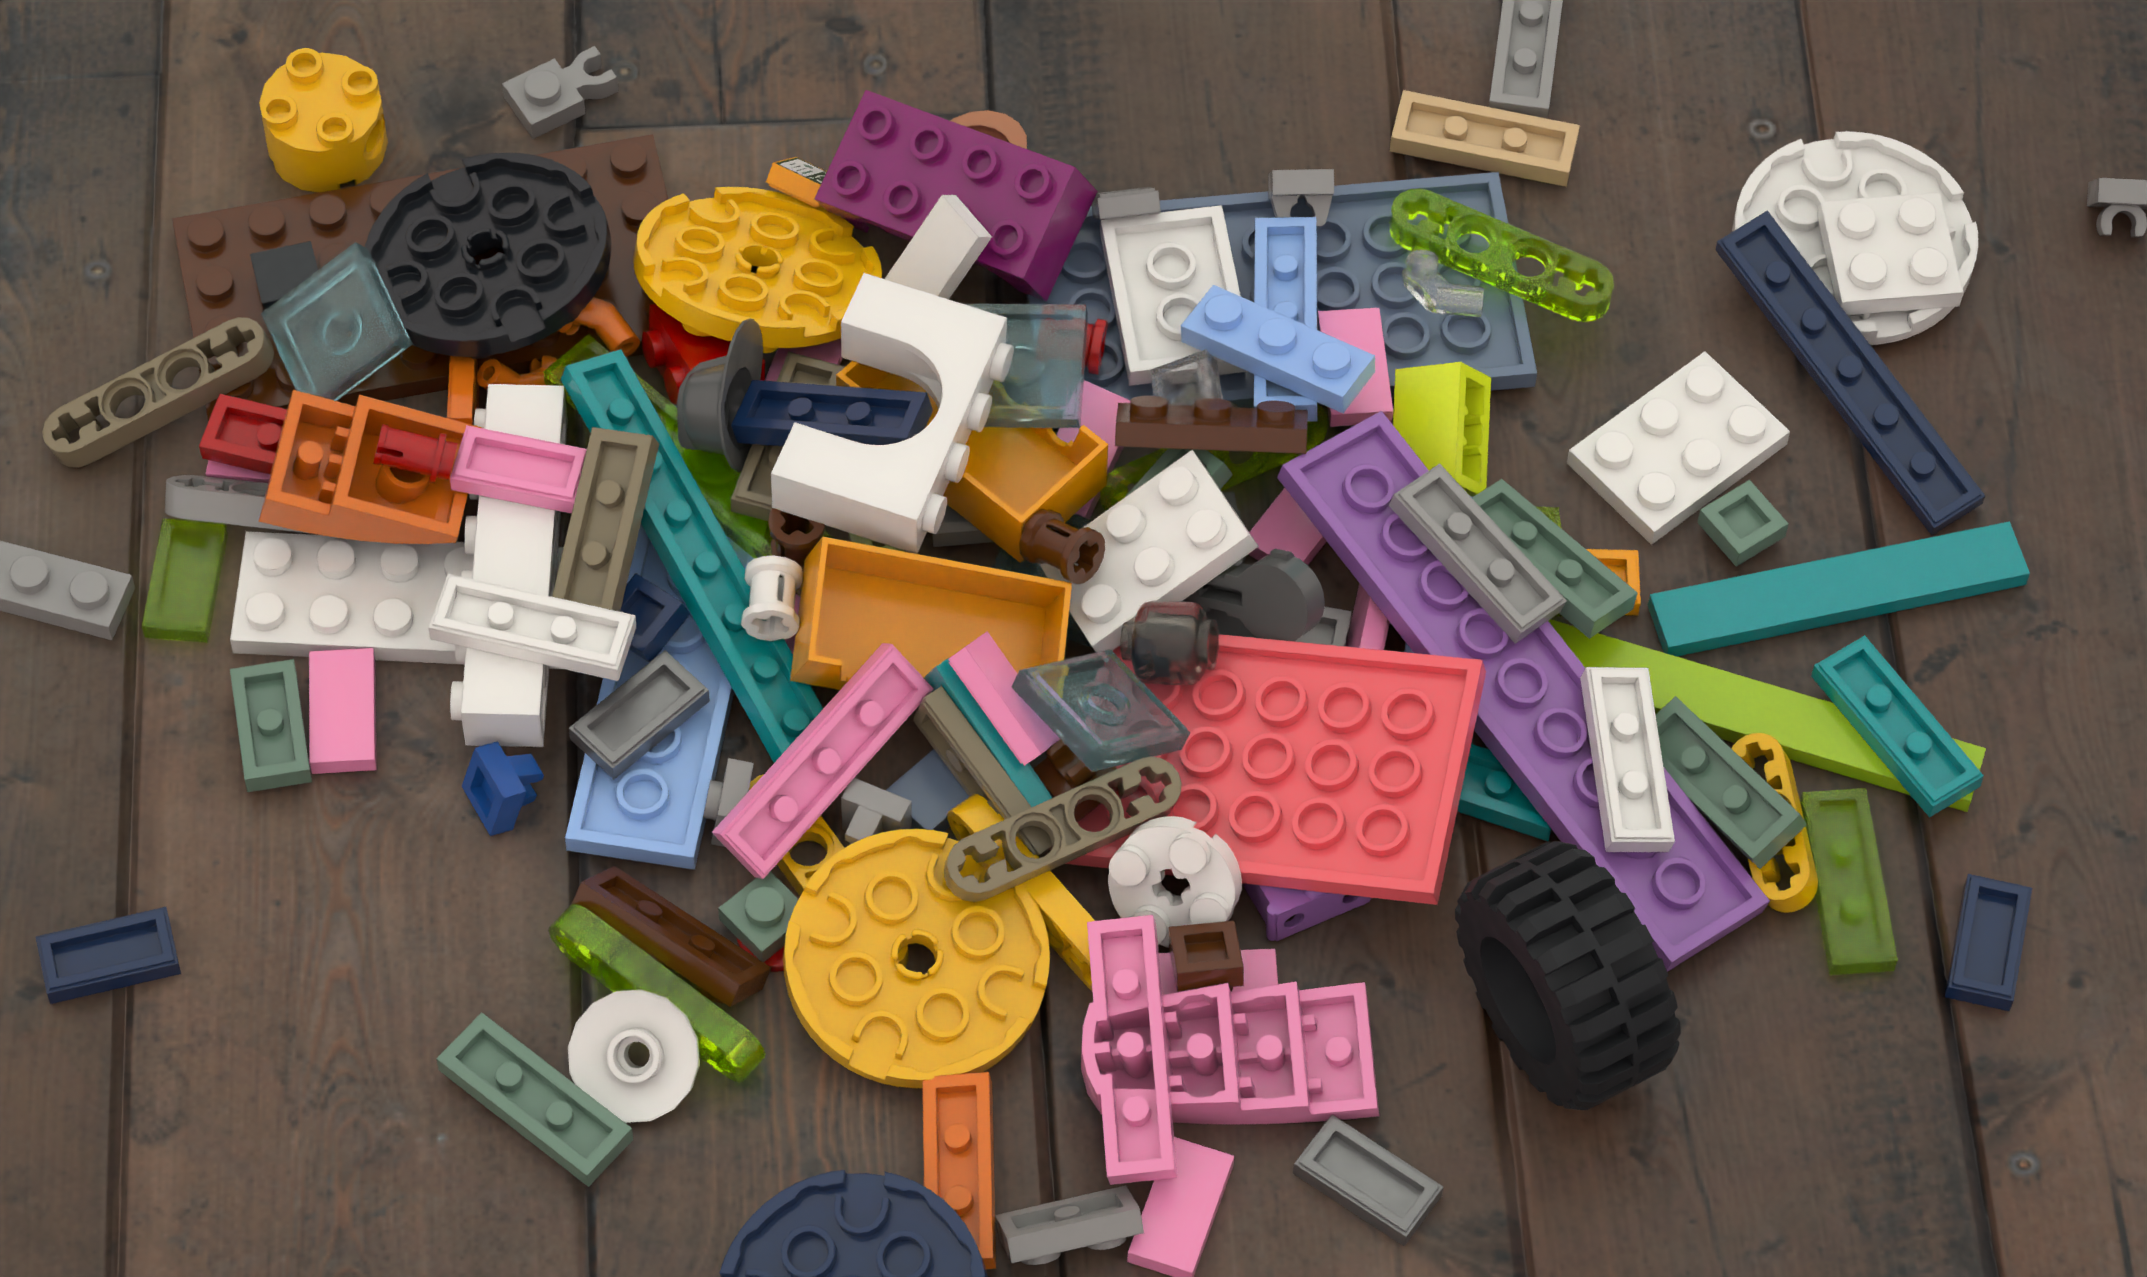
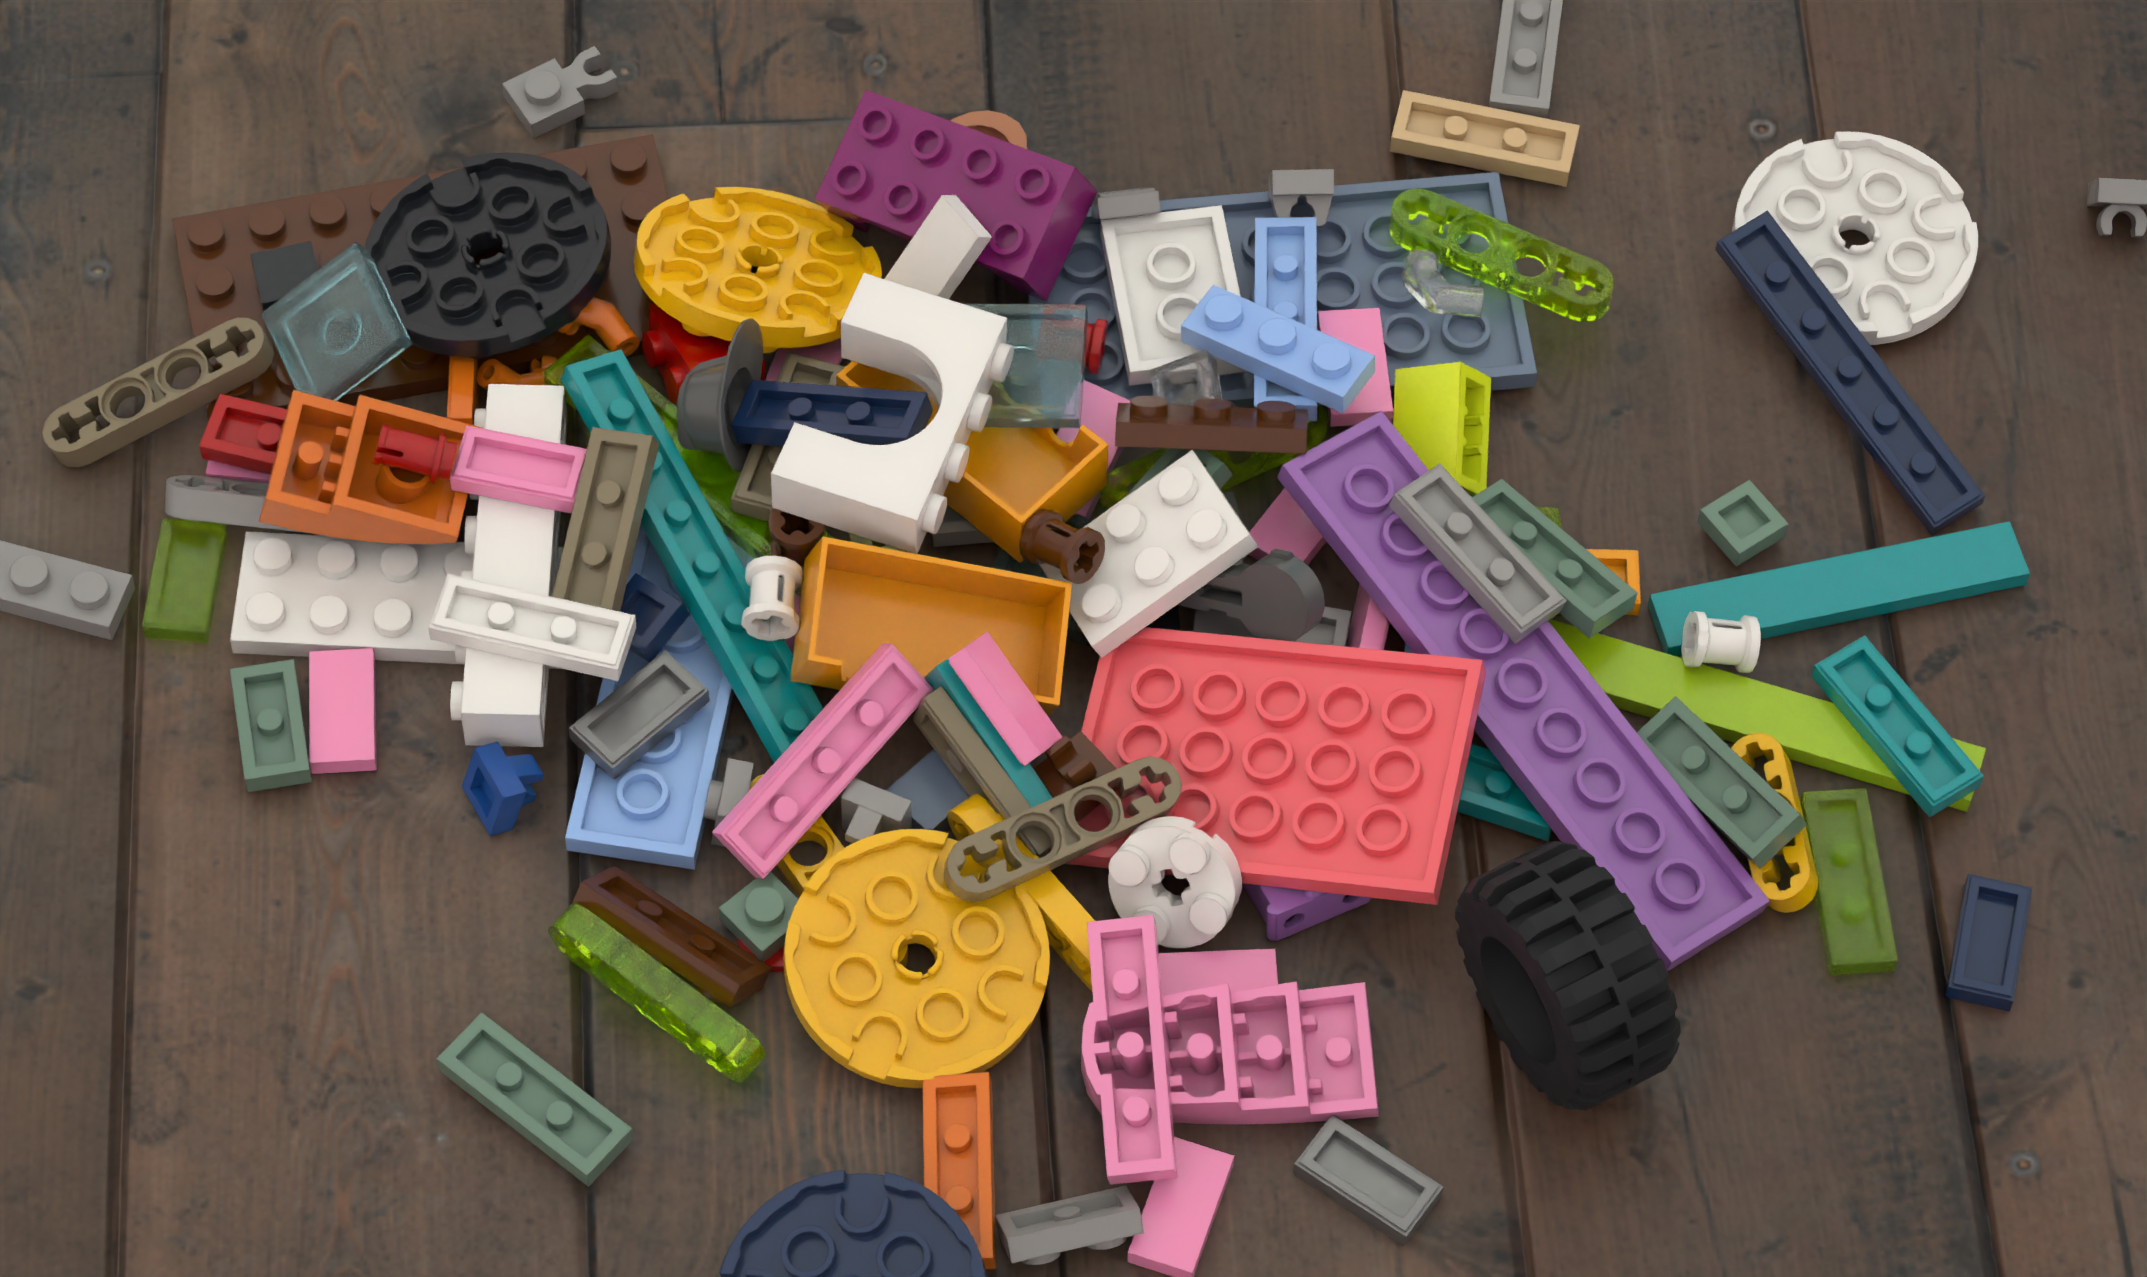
dark blue tile [36,907,181,1004] -> none
yellow brick [259,48,388,193] -> none
white dish [568,989,700,1123] -> none
light orange tile [766,157,827,208] -> none
clear light blue tile [1011,649,1190,772] -> none
clear smoke head [1120,600,1219,686] -> none
reddish brown tile [1168,921,1244,992] -> none
white plate [1567,351,1790,545] -> none
white tile [1580,667,1675,852] -> none
white plate [1817,192,1964,315] -> none
none -> white bush [1681,611,1761,673]

